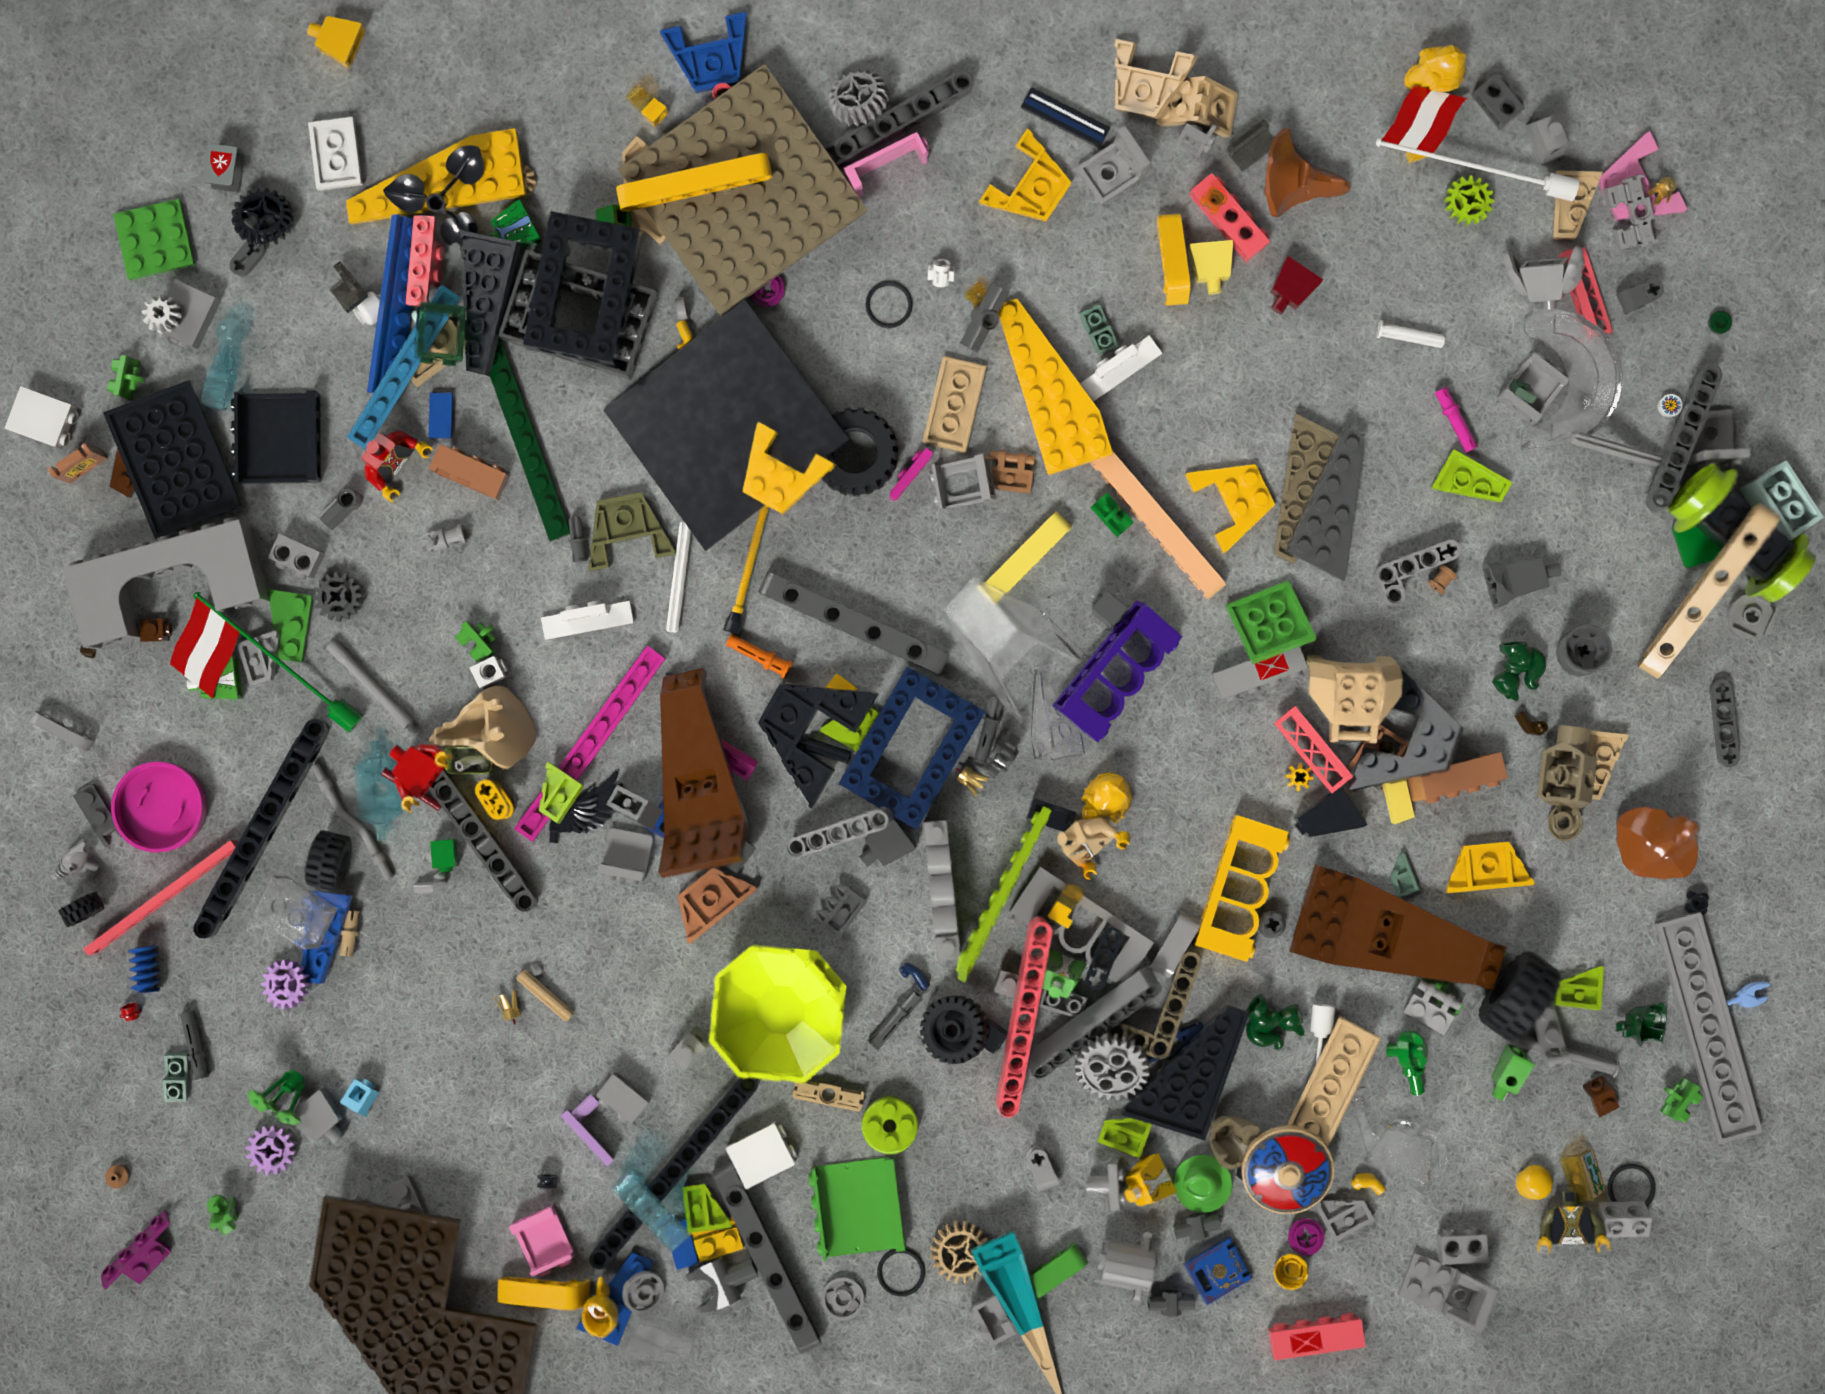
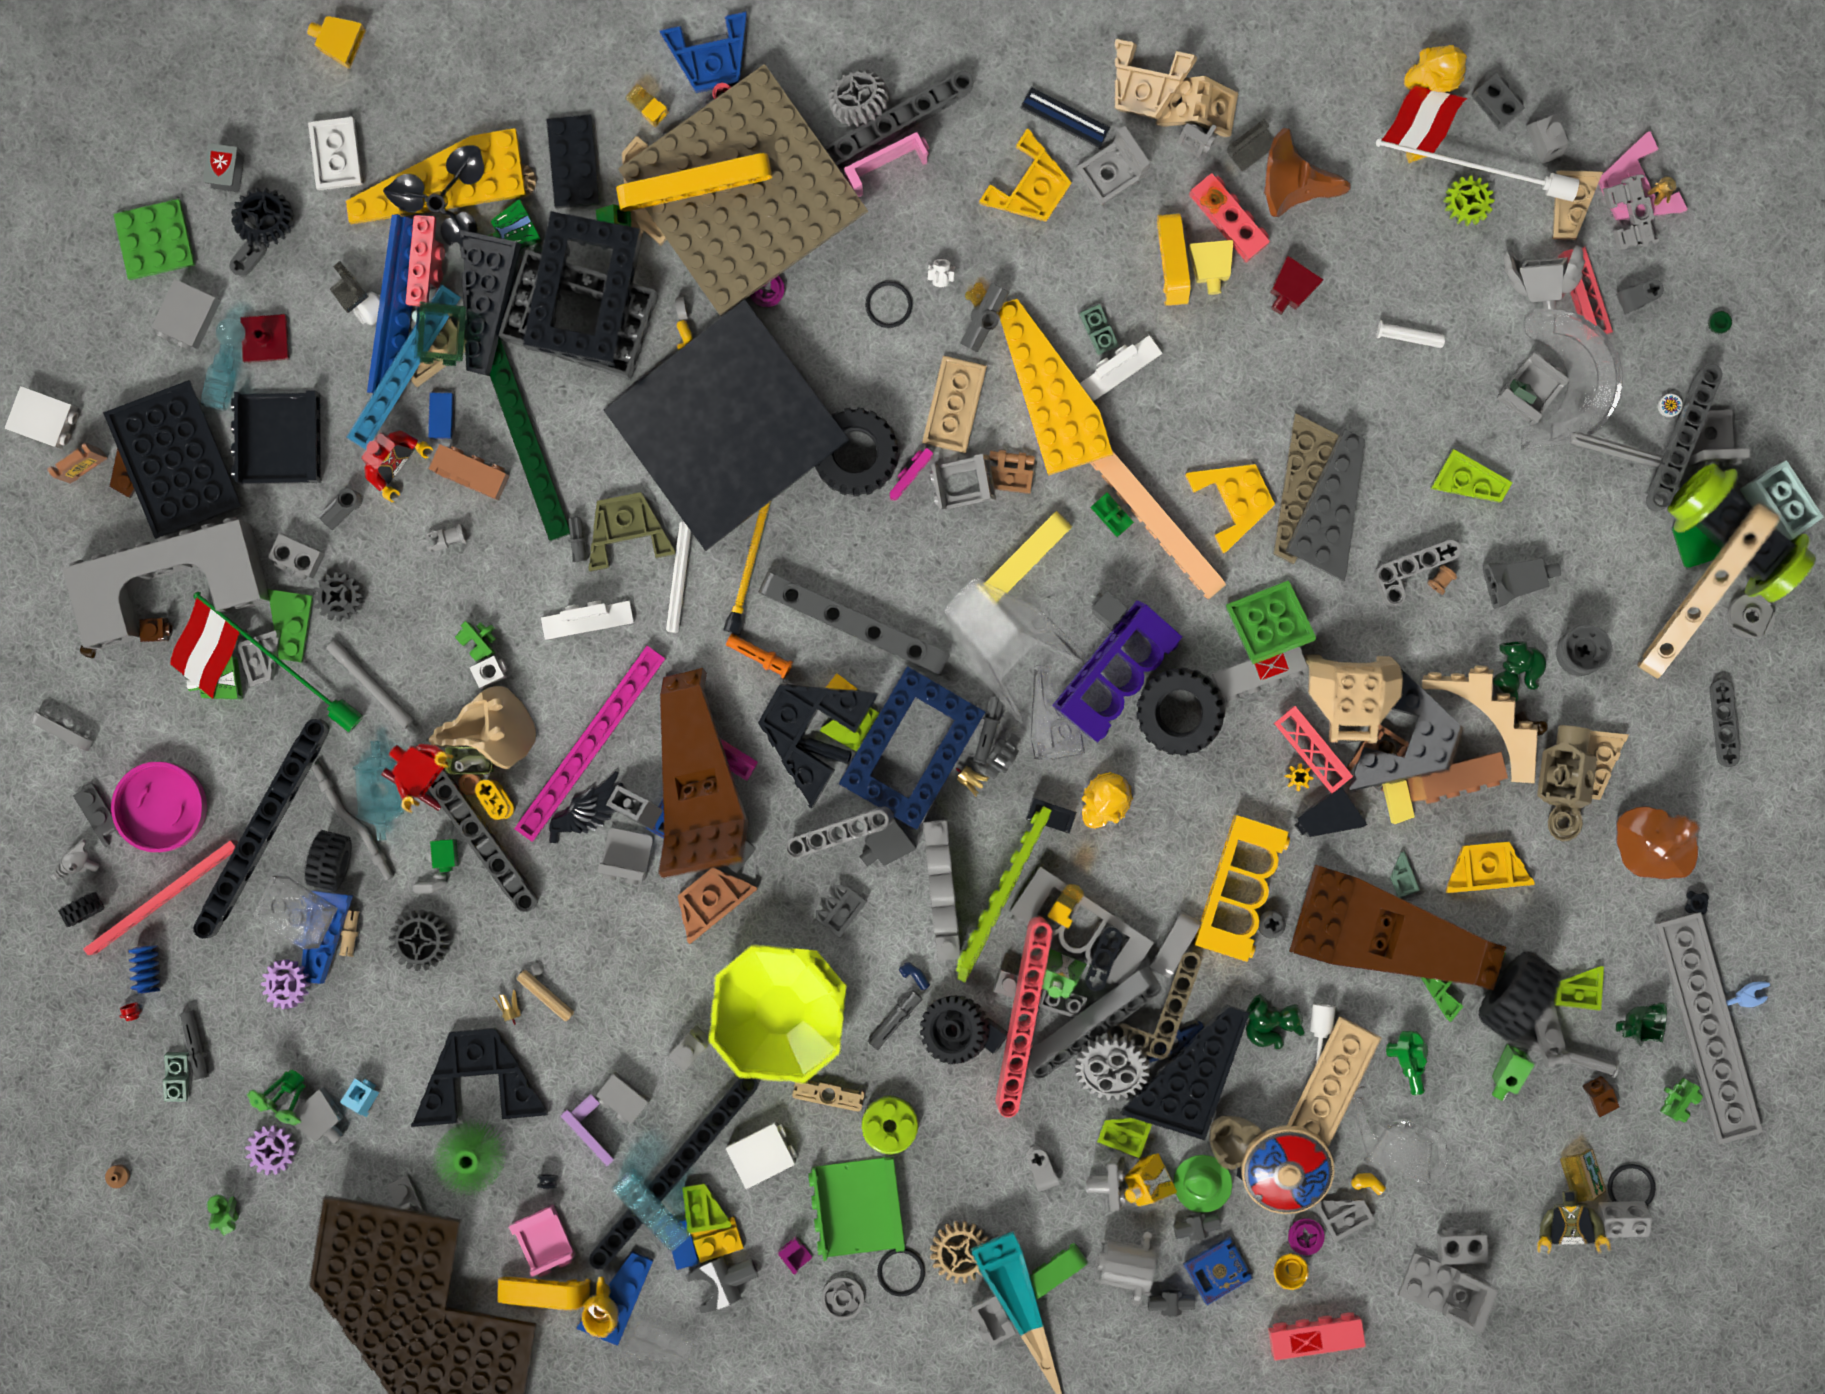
magenta bracket [101,1210,172,1289] -> none
bright green hips [107,355,145,400] -> none
white gear [141,294,182,334] -> none
lime wing [539,762,584,824] -> none
light grey wheel [623,1270,664,1314] -> none
dark grey beam [711,1161,822,1354] -> none
yellow wing [743,422,835,514] -> none
tan torso [1057,817,1130,880] -> none
light grey plate [1404,980,1462,1035] -> none
dark pink pin [1434,387,1478,453] -> none
yellow hair [1516,1165,1554,1200] -> none
none -> dark red tile [240,314,289,363]
none -> dark grey gear [389,910,451,971]
none -> black wing [411,1028,548,1127]
none -> bright green piece [432,1119,507,1195]
none -> nougat tile [458,774,482,795]
none -> black plate [546,114,600,209]
none -> magenta panel [778,1236,812,1275]
none -> black tyre [1136,667,1225,756]
none -> tan arch [1422,665,1538,783]

